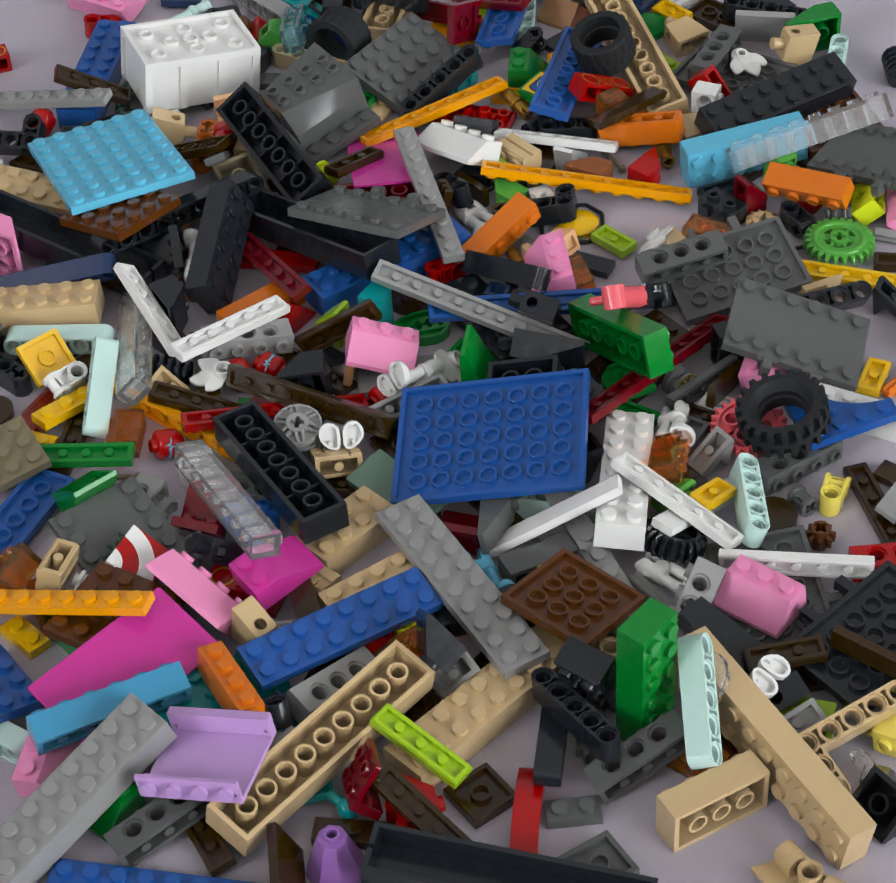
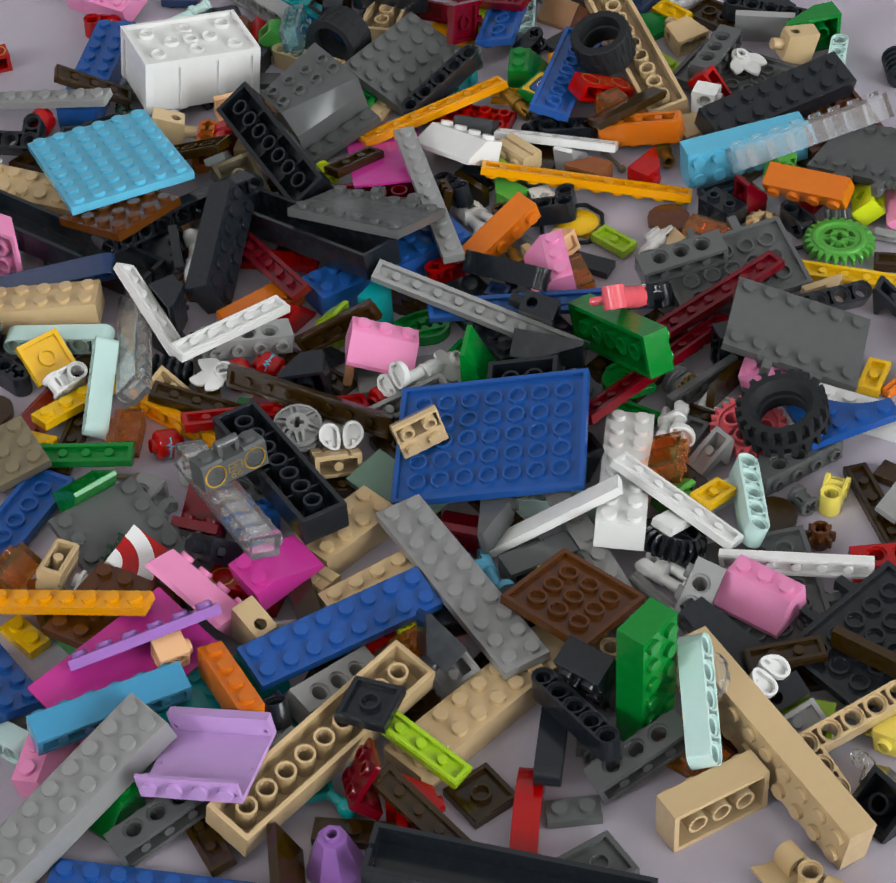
none -> medium lavender wing [67,599,223,671]
none -> light nougat brick [150,630,193,668]
none -> dark grey piece [189,429,269,494]
none -> black tile [334,675,406,734]
none -> tan slope [389,404,449,459]
none -> reddish brown tile [647,204,690,236]
none -> dark red plate [655,250,785,340]

